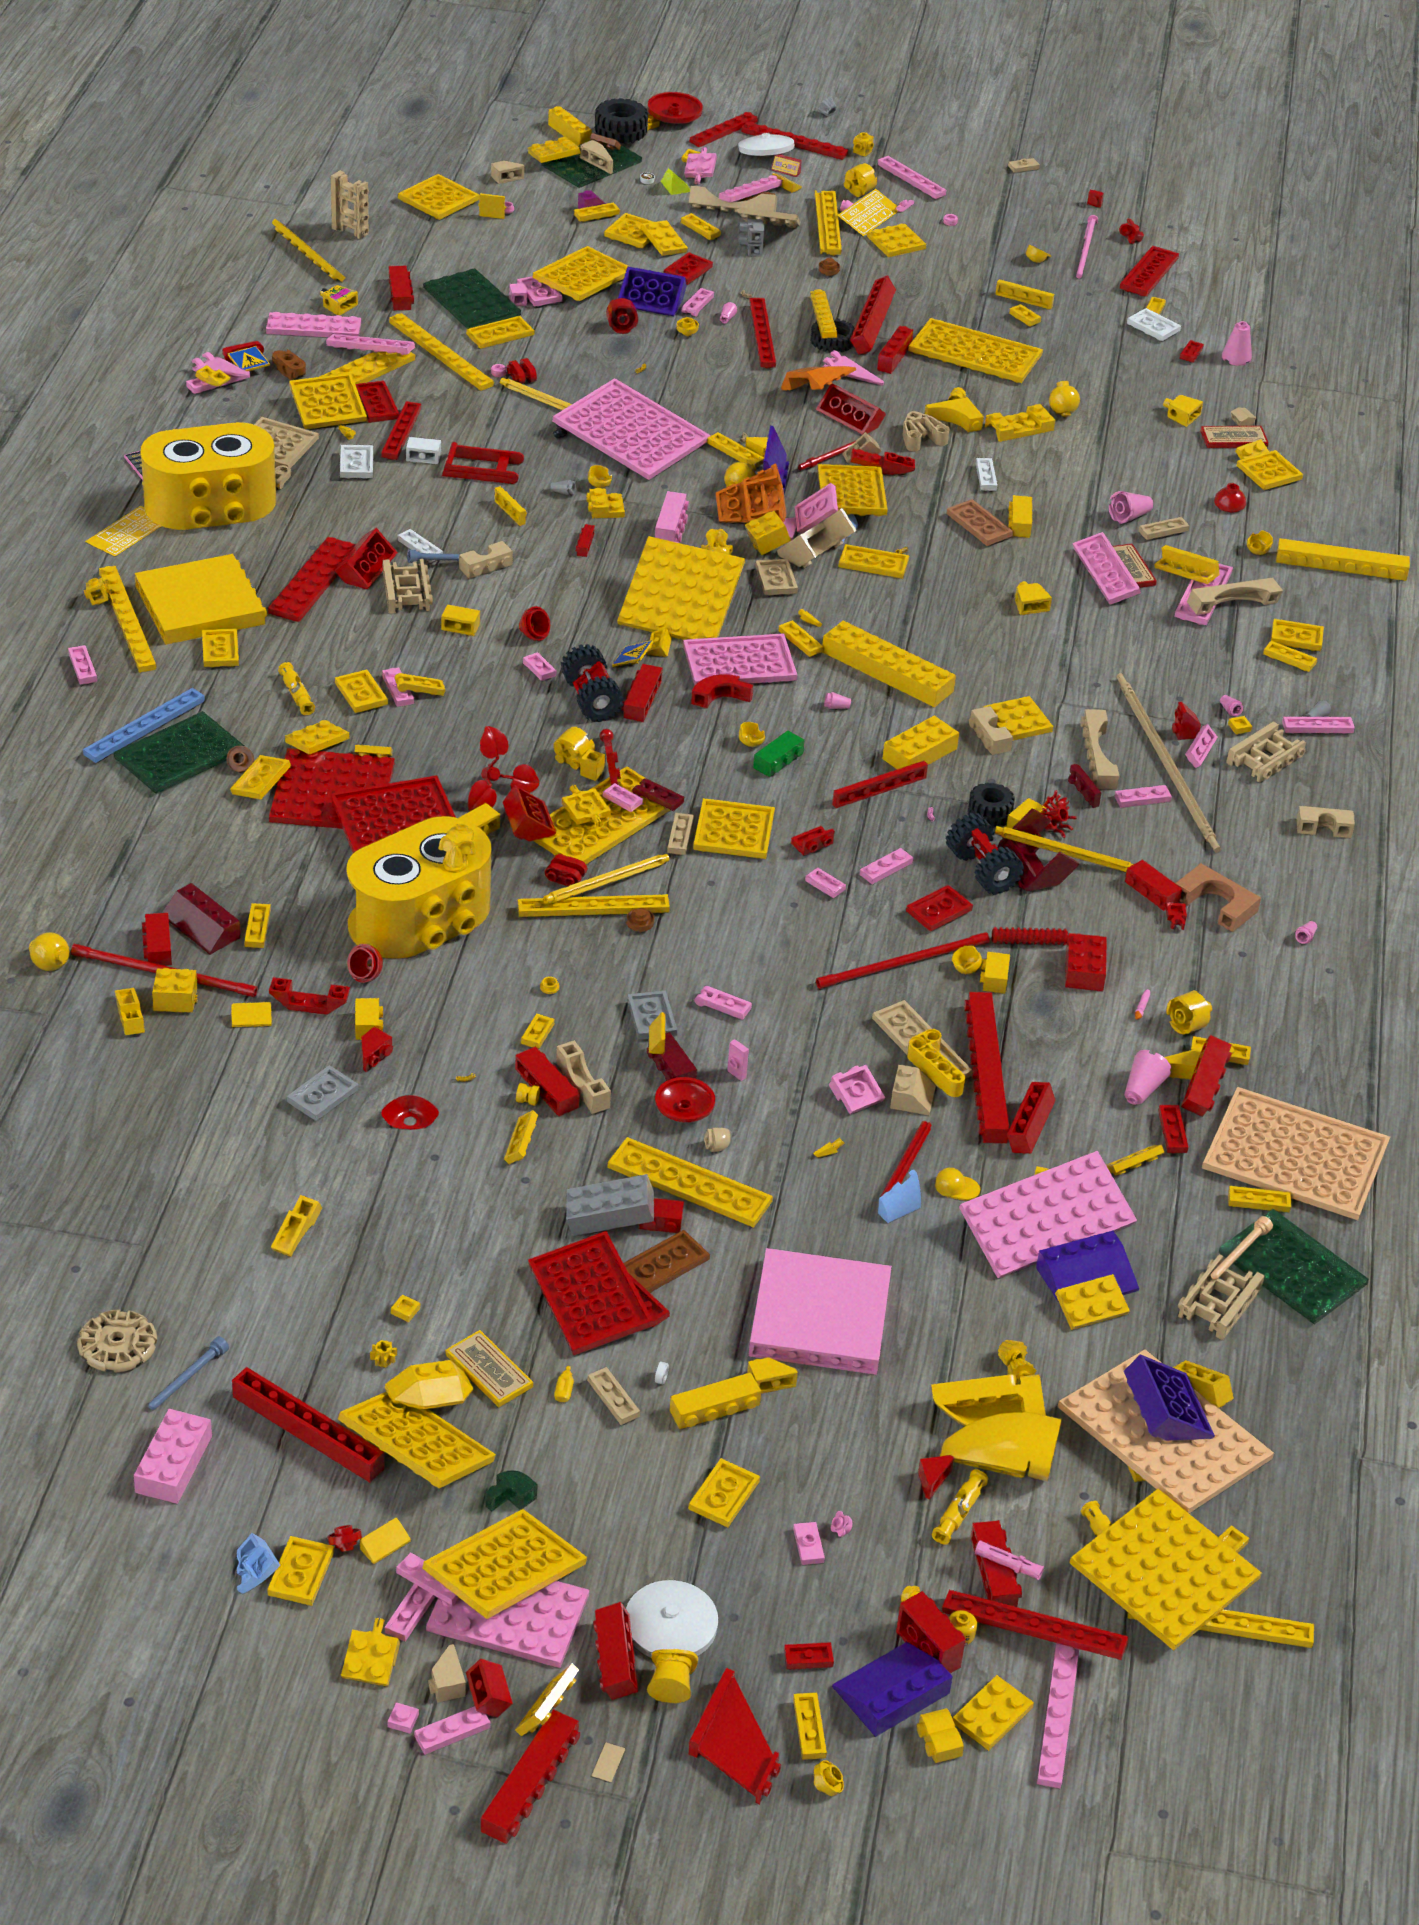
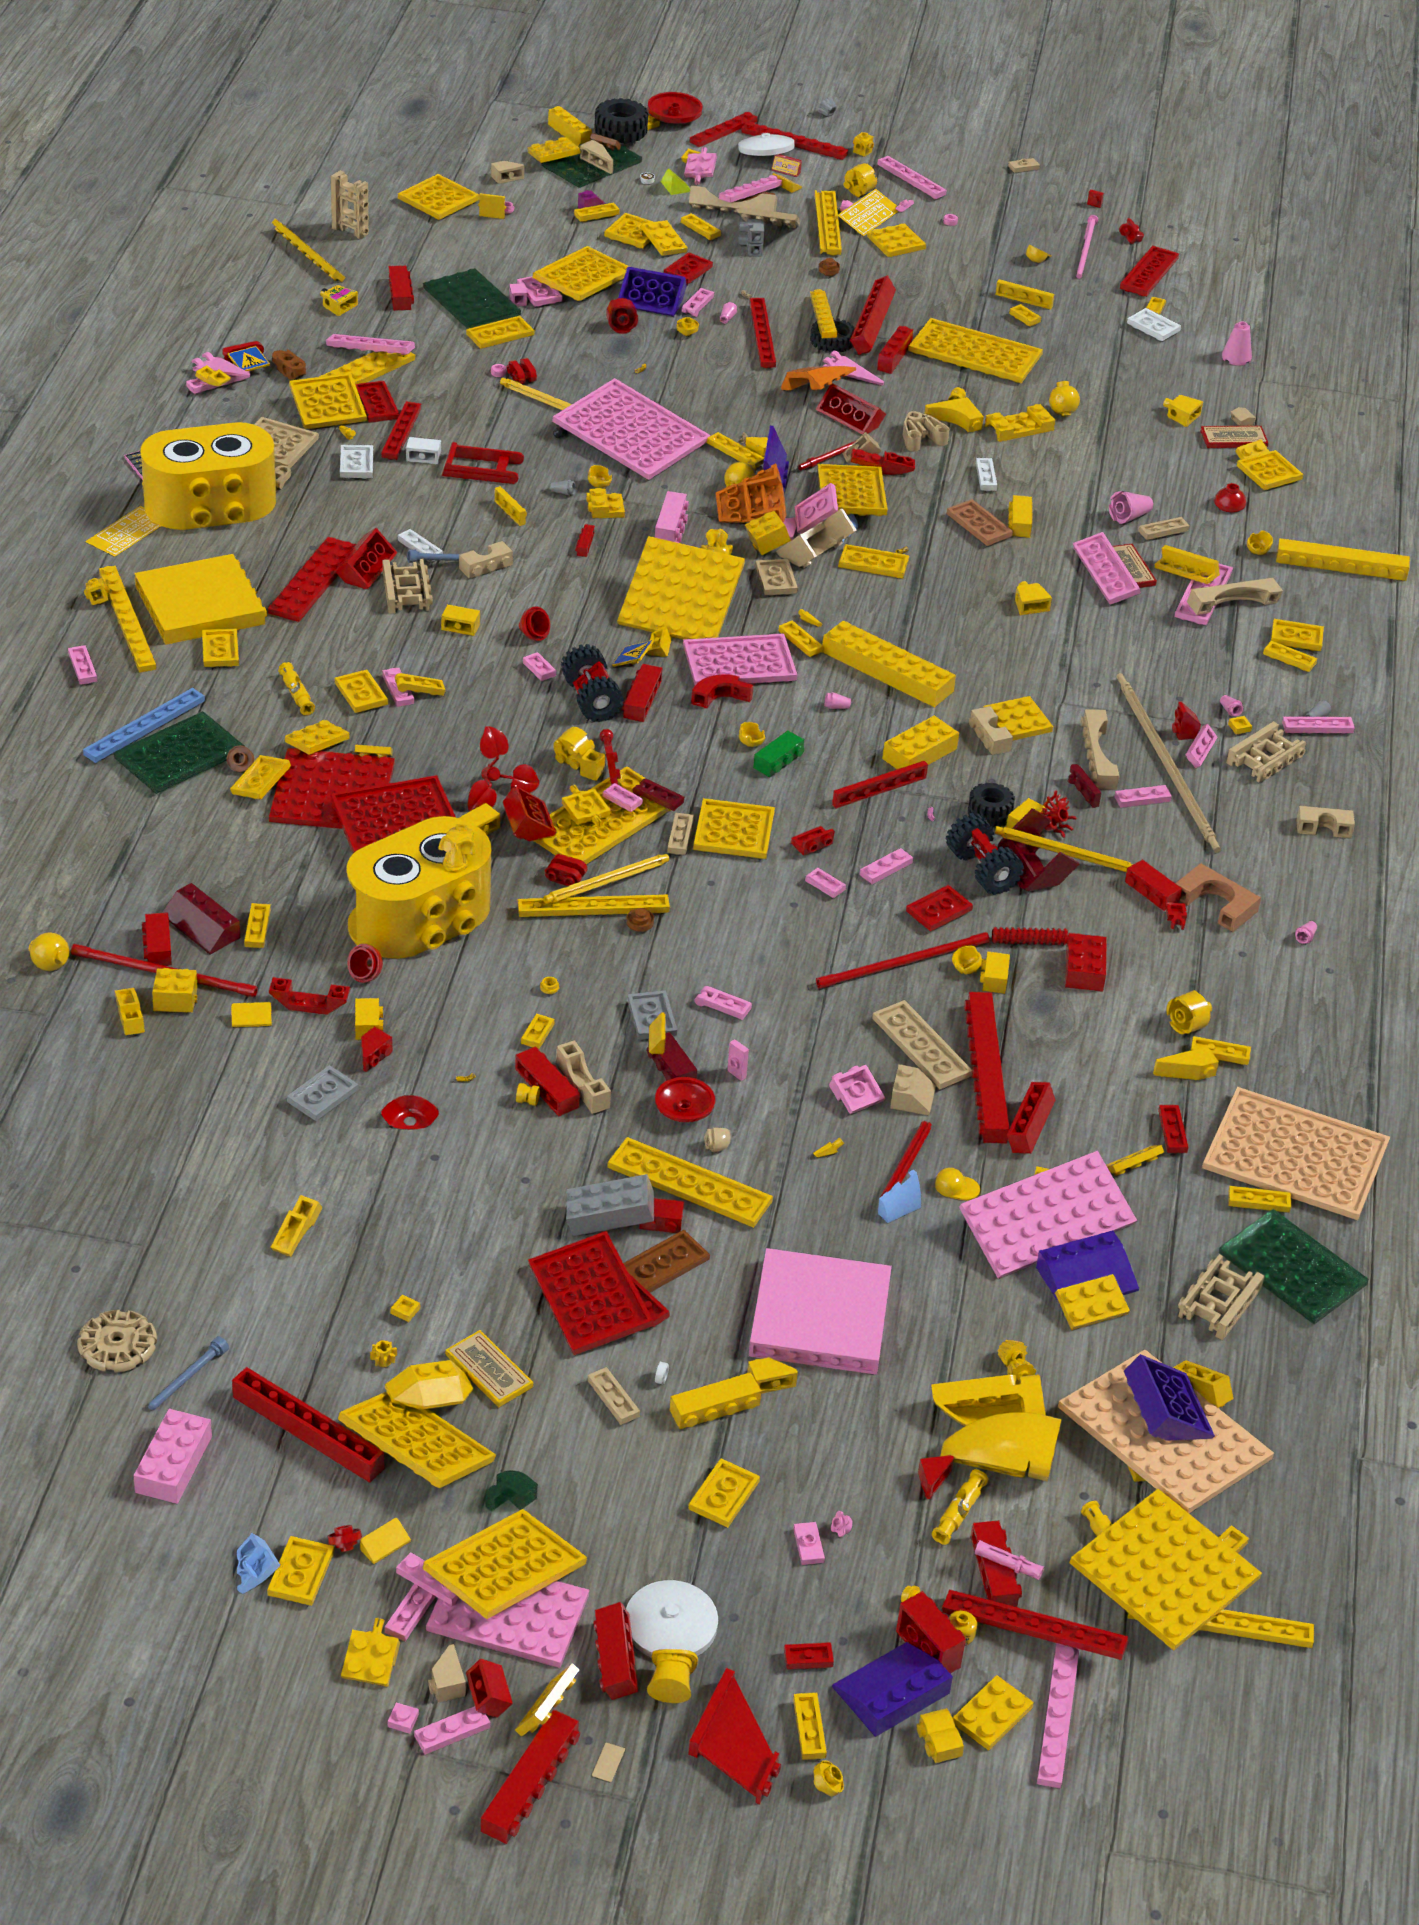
bright pink plate [266,312,361,337] -> none
yellow plate [389,313,494,391] -> none
yellow plate [504,1110,538,1164] -> none
yellow piece [554,1366,574,1402] -> none
yellow beam [907,1029,965,1097] -> none
bright pink cone [1124,1050,1171,1105] -> none
bright pink piece [1135,989,1150,1020] -> none
red plate [1179,340,1204,363] -> none
red brick [1181,1035,1232,1117] -> none
light nougat piece [1211,1216,1273,1280] -> none

